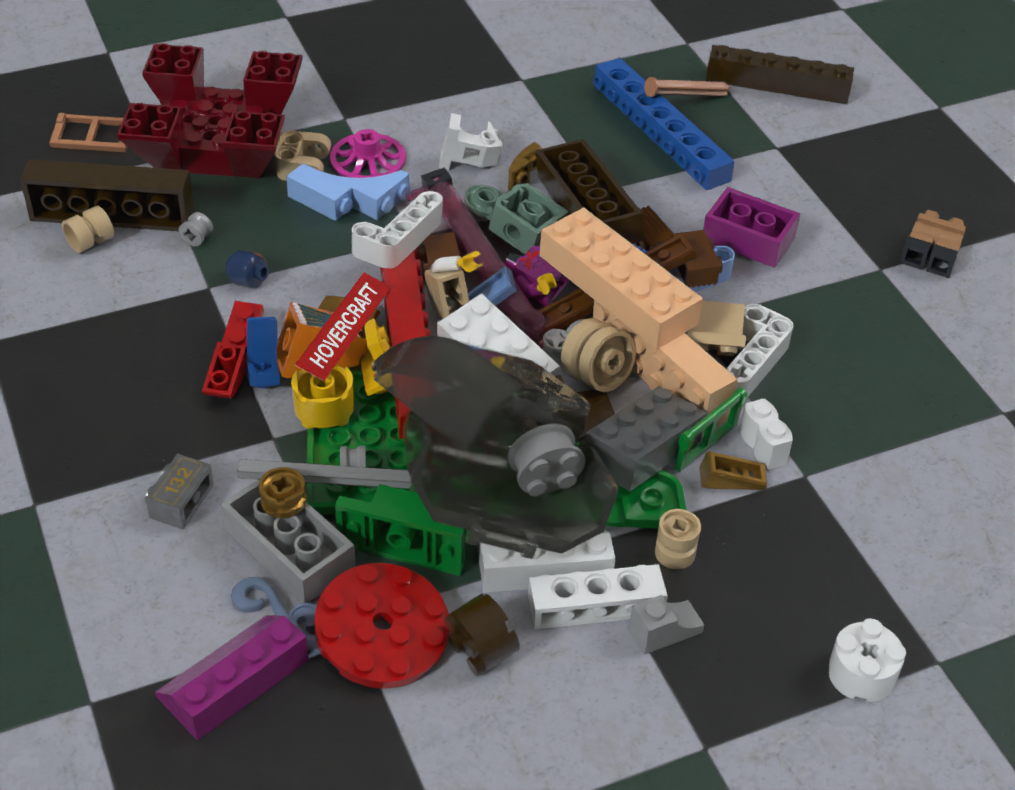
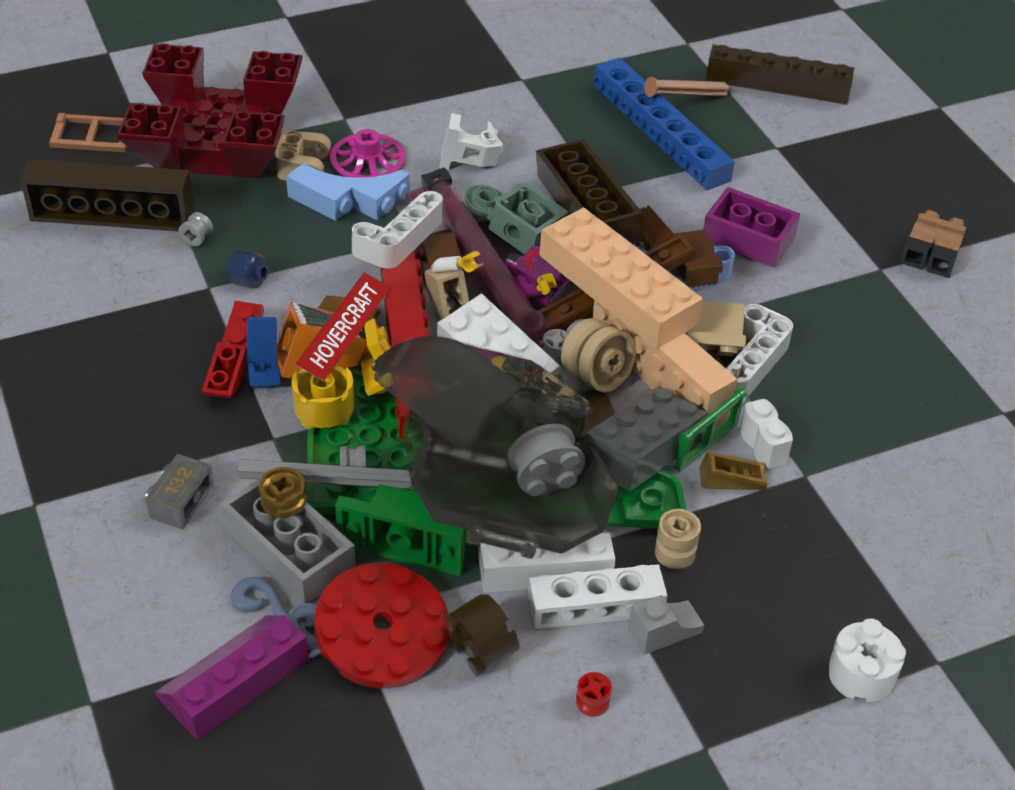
tan wheel [62,206,114,253] -> none
medium blue tile [468,266,517,306] -> none
pearl gold slope [508,142,541,192] -> none
none -> red wheel [575,672,612,717]

